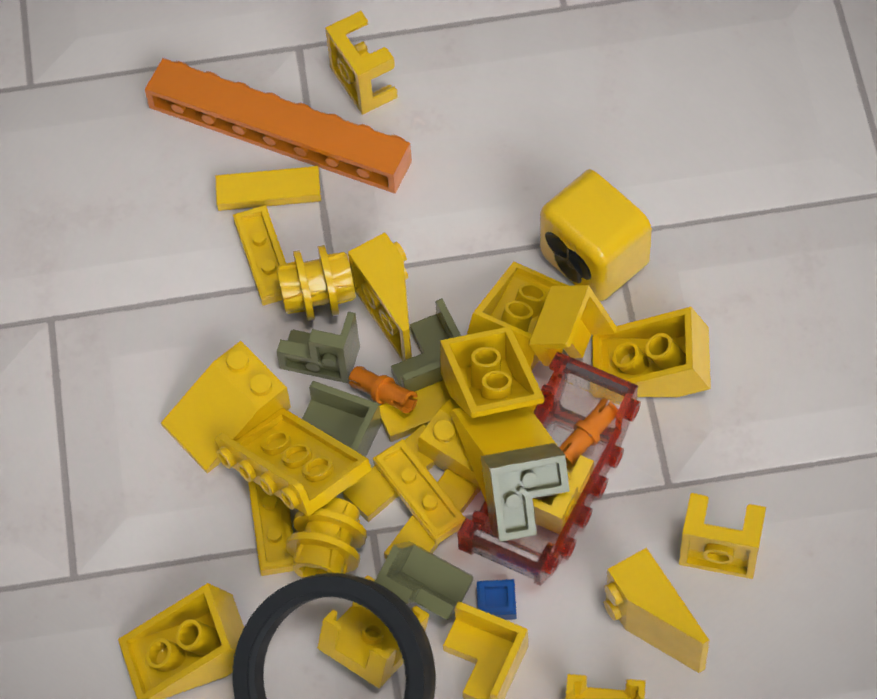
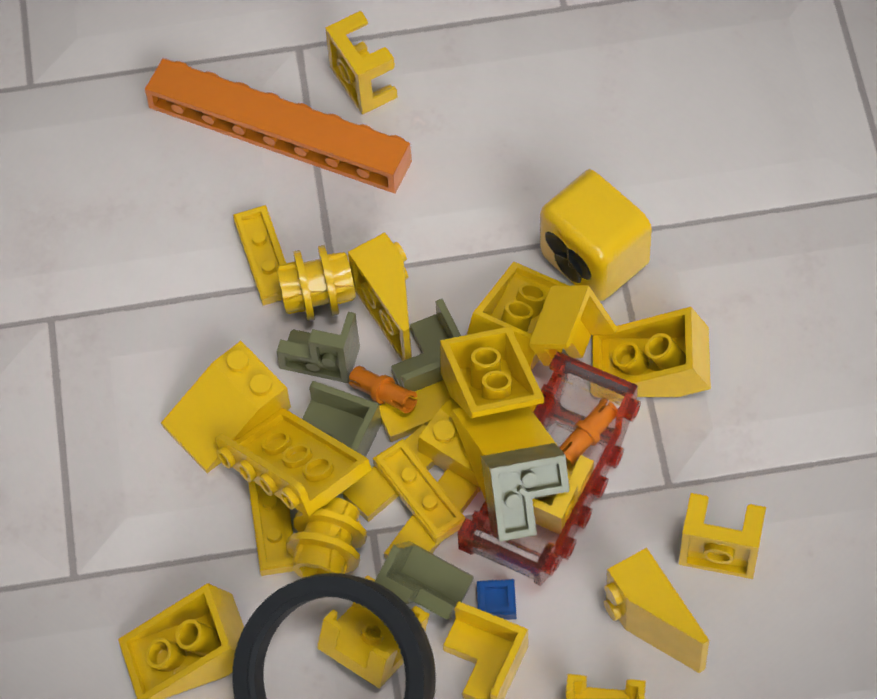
yellow tile [215,166,321,211] -> none

